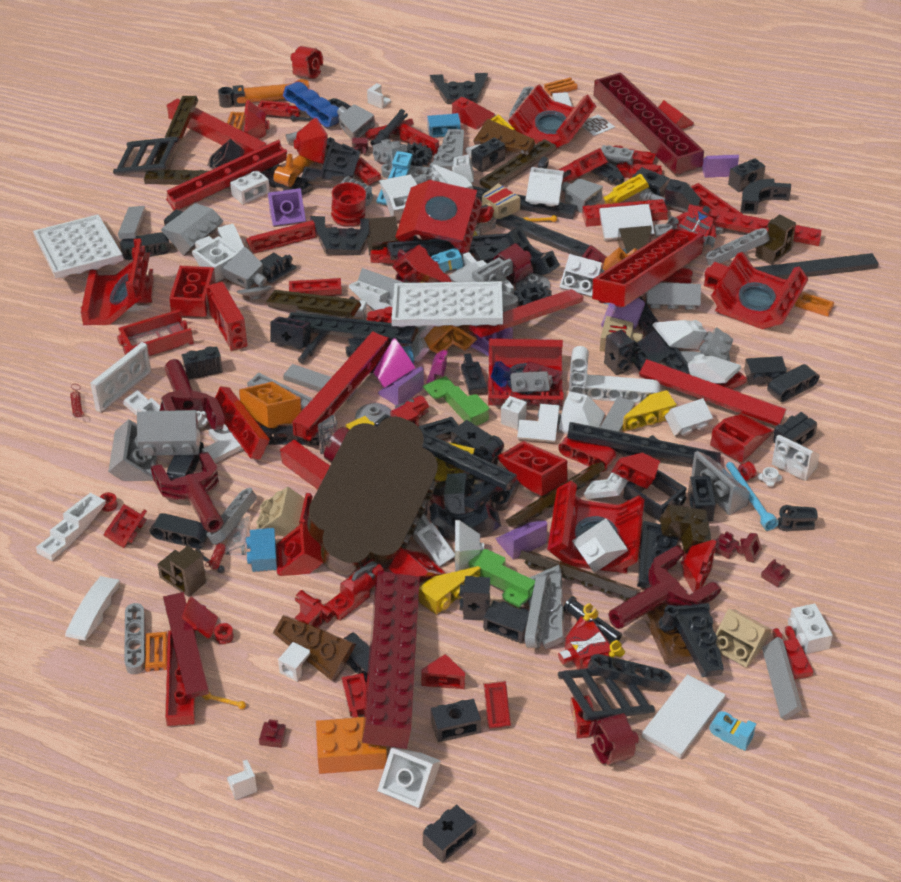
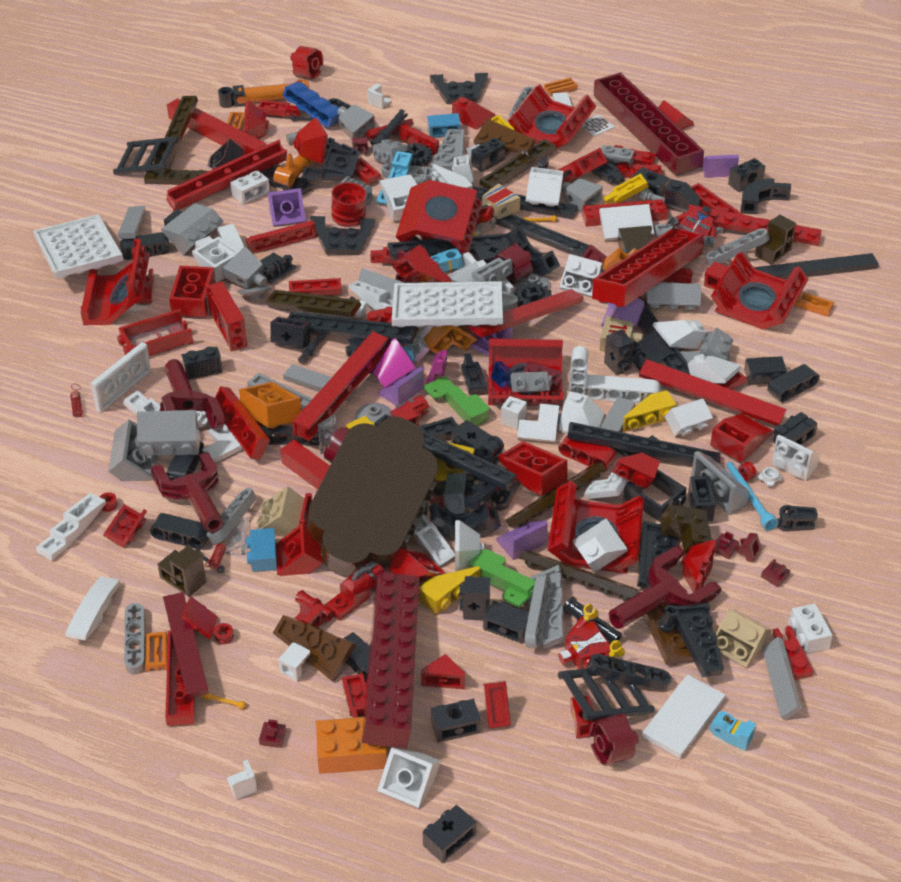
dark brown plate [367,216,400,255] -> none

